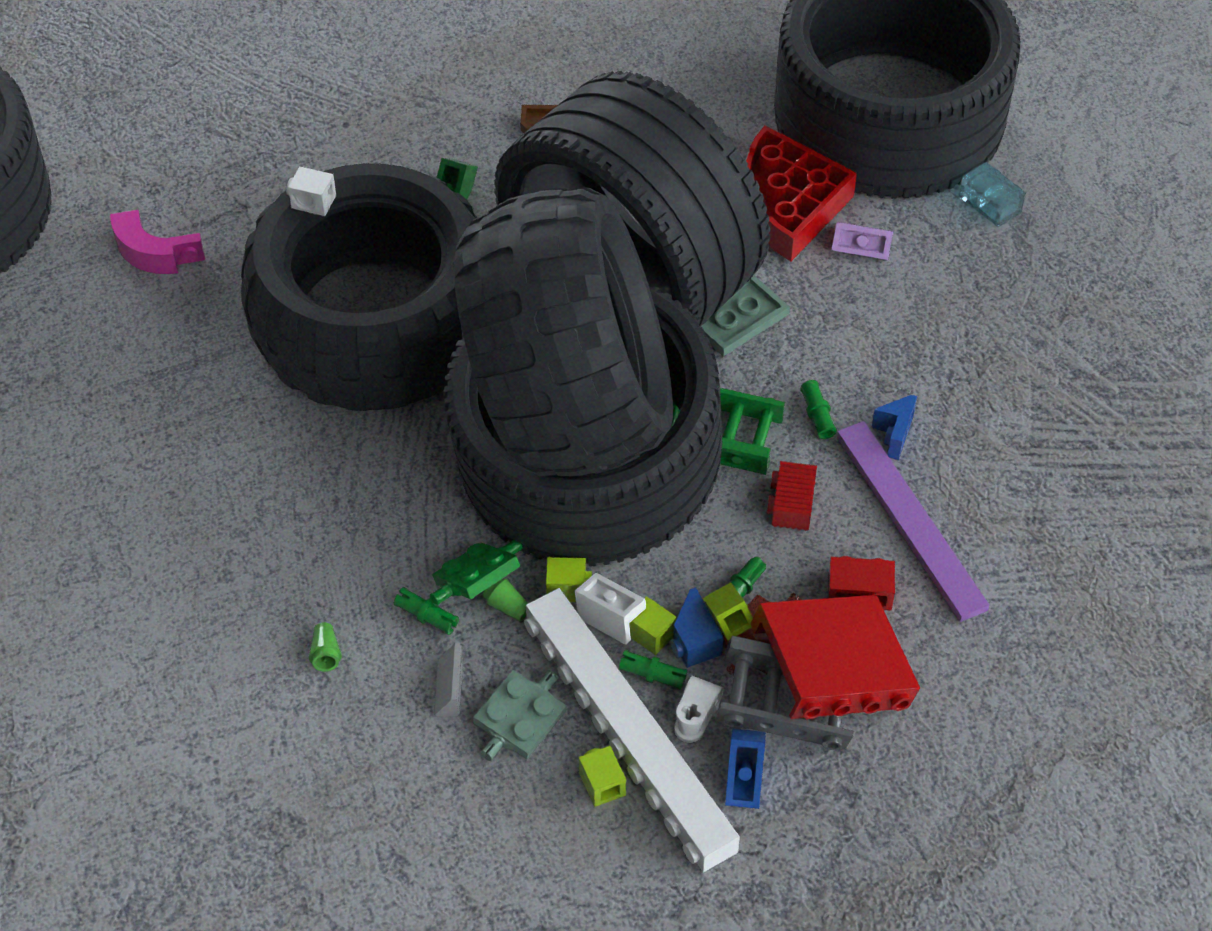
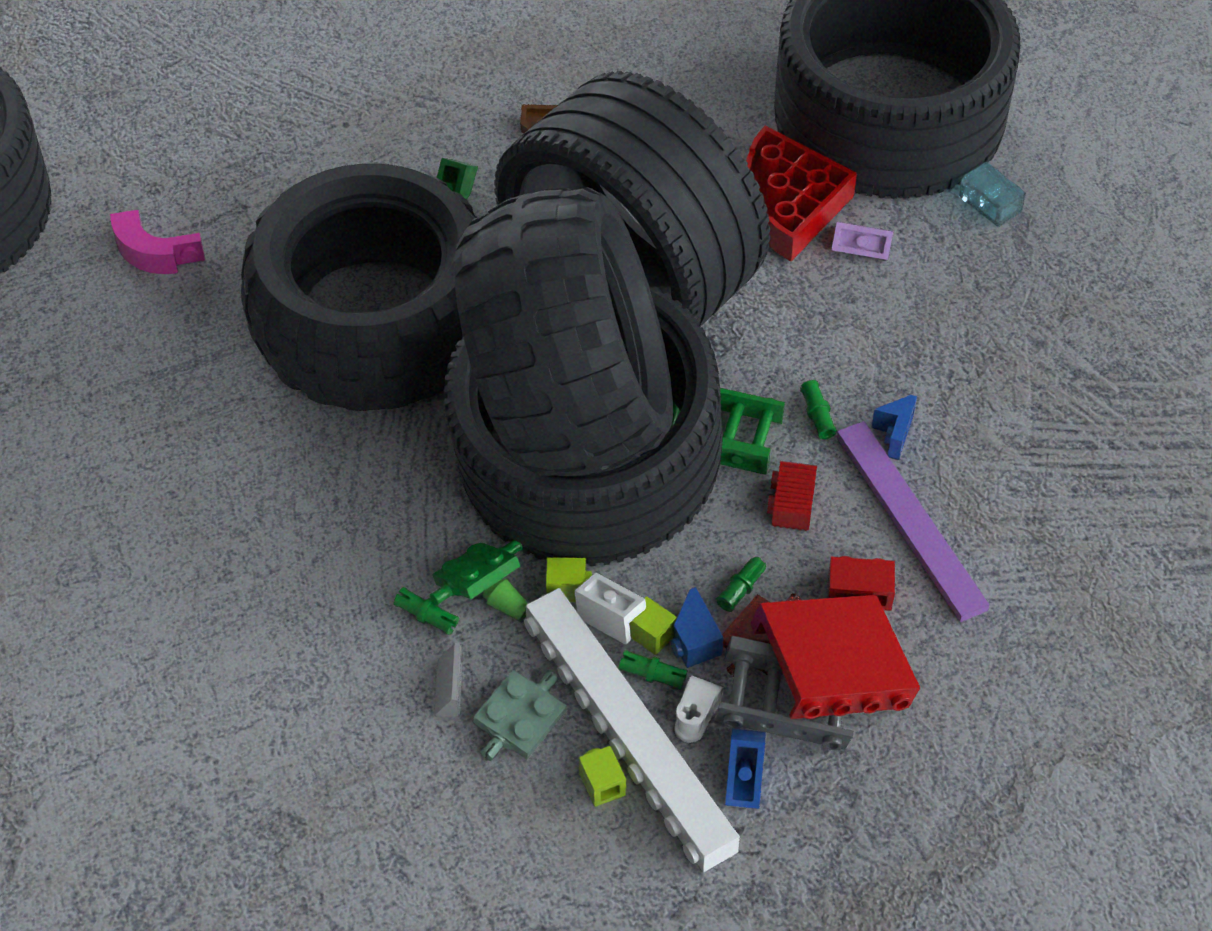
white brick [286,166,336,216] -> none
bright green cone [309,622,342,672] -> none
sand green plate [701,275,790,356] -> none
lime brick [703,582,753,641] -> none

